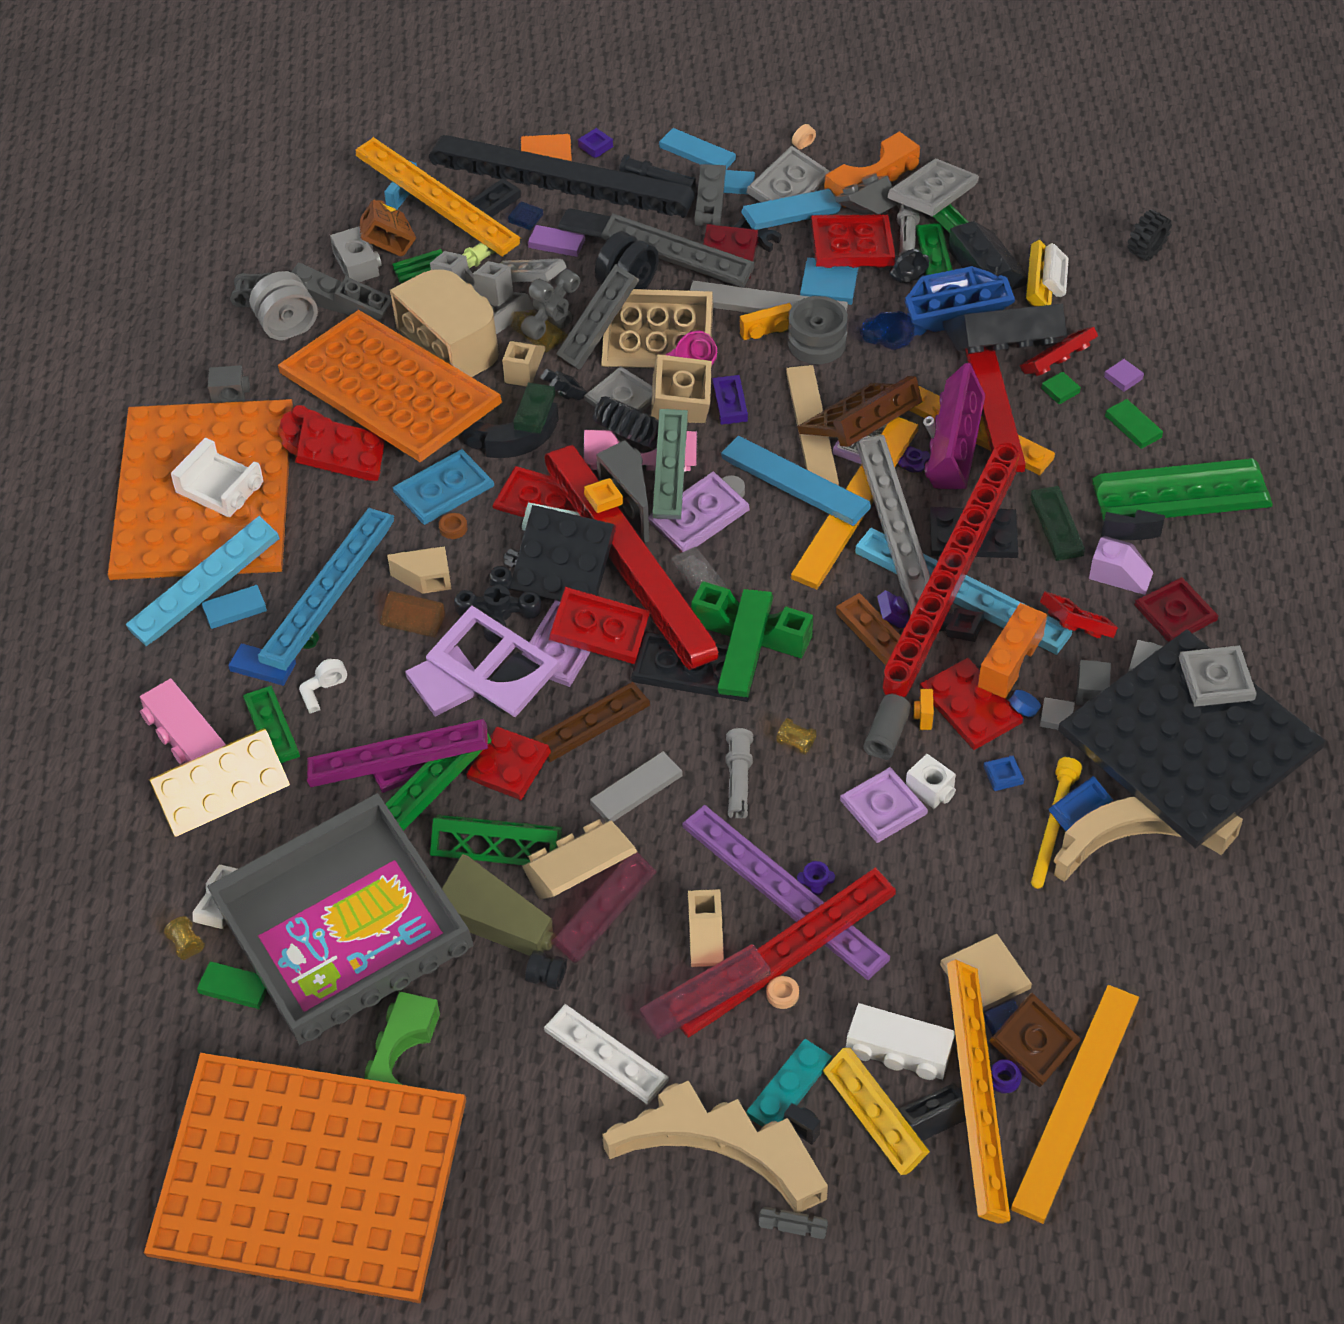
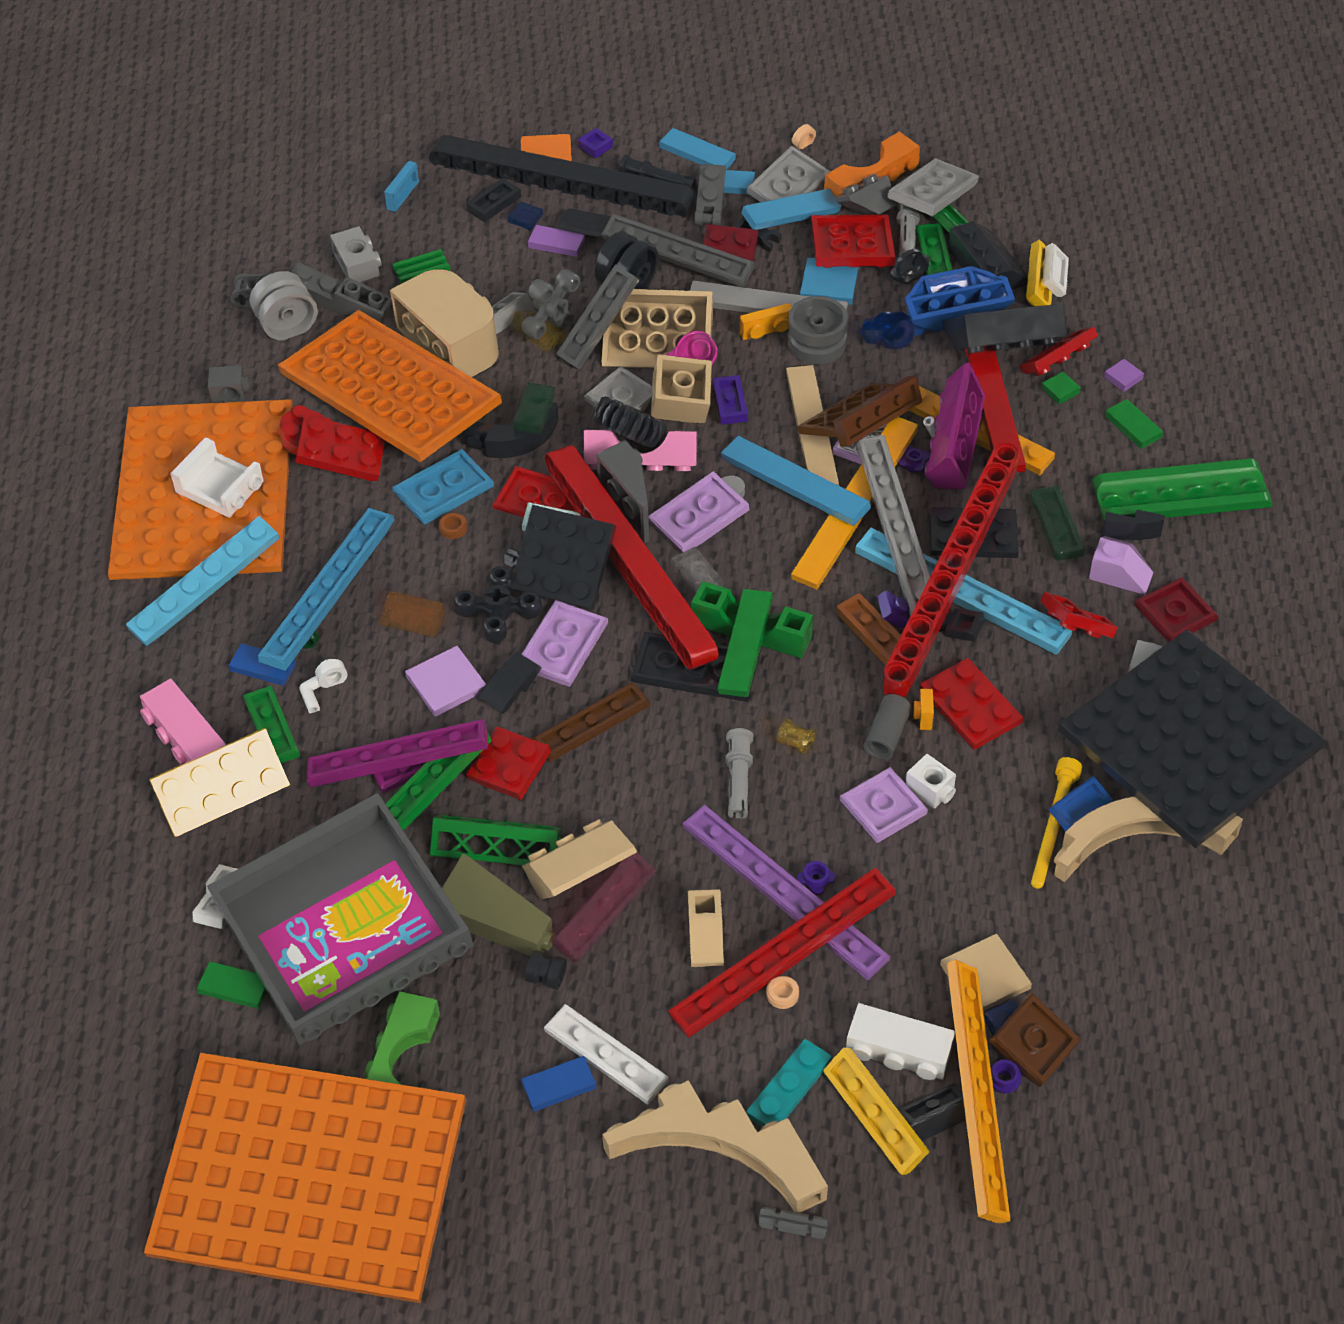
clear yellow bush [164,916,205,960] -> none
dark azure tile [202,585,267,629] -> none
light orange tile [355,137,520,257] -> none
dark orange torso [360,200,416,256] -> none
tan slope [387,546,451,594] -> none
lavender window [426,605,561,717] -> none
light grey arch [430,251,514,306] -> none
yellowish green axle [462,243,495,268] -> none
light grey tile [499,259,567,282] -> none
tan slope [502,341,545,387] -> none
black plate [540,368,588,400] -> none
red plate [549,587,650,664] -> none
light orange plate [584,478,623,513] -> none
light grey tile [590,751,682,822] -> none
clear pink plate [640,944,771,1040] -> none
sand green plate [653,409,688,520] -> none
black plate [784,1103,821,1145] -> none
orange arch [978,603,1047,698] -> none
blue tile [984,756,1024,791] -> none
blue tile [1009,690,1041,717] -> none
light orange tile [1011,985,1139,1224] -> none
light grey tile [1040,697,1075,730] -> none
dark grey brick [1076,660,1111,706] -> none
black tyre [1127,209,1172,261] -> none
light grey tile [1179,645,1257,707] -> none
none -> blue tile [521,1056,596,1112]

